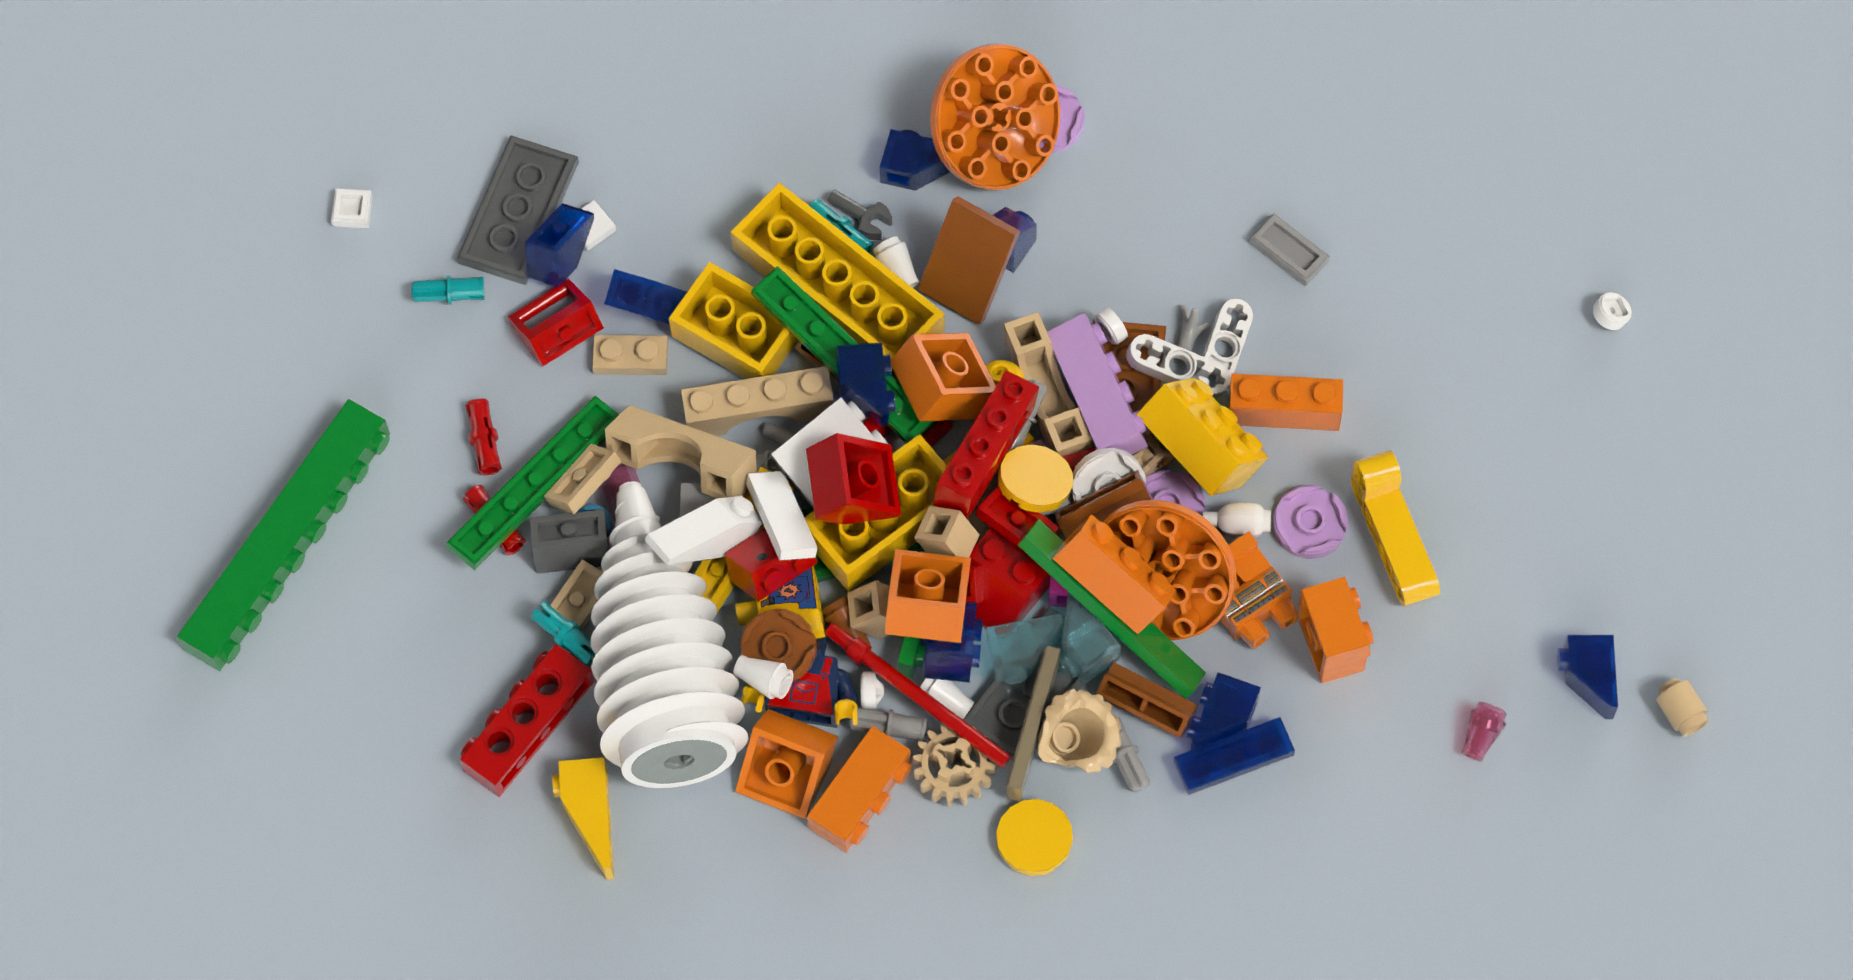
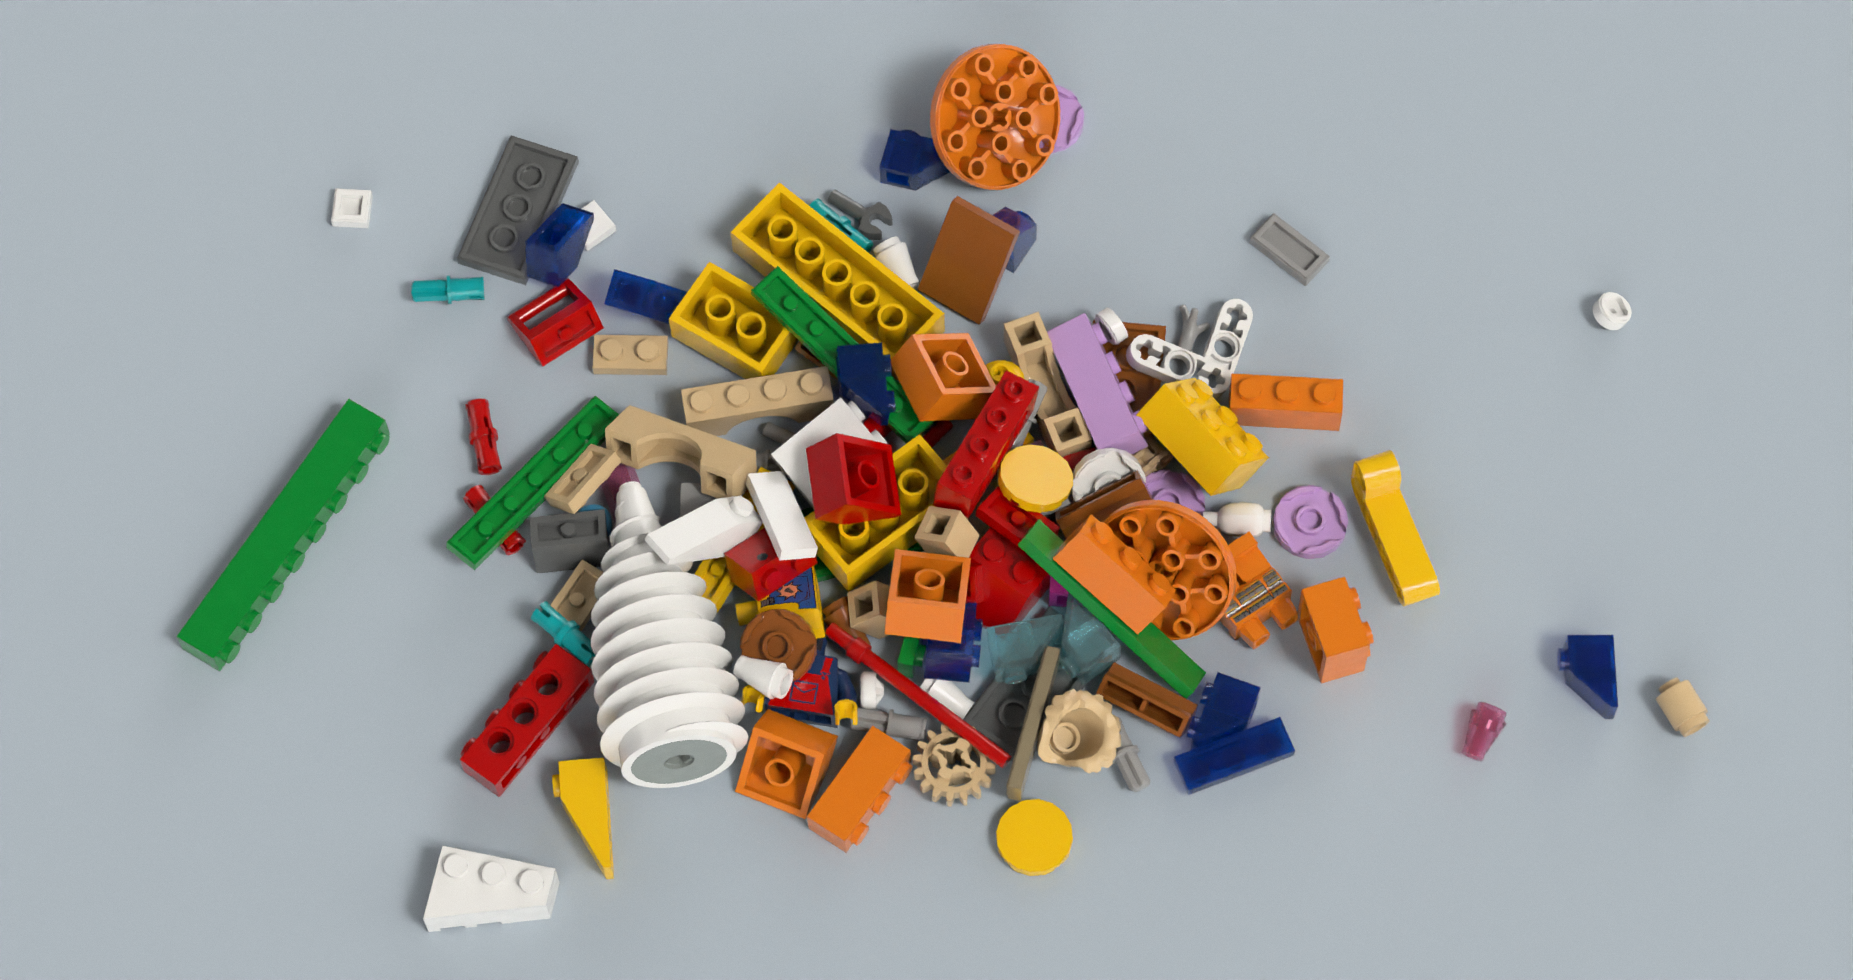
none -> white wedge [423,846,560,932]

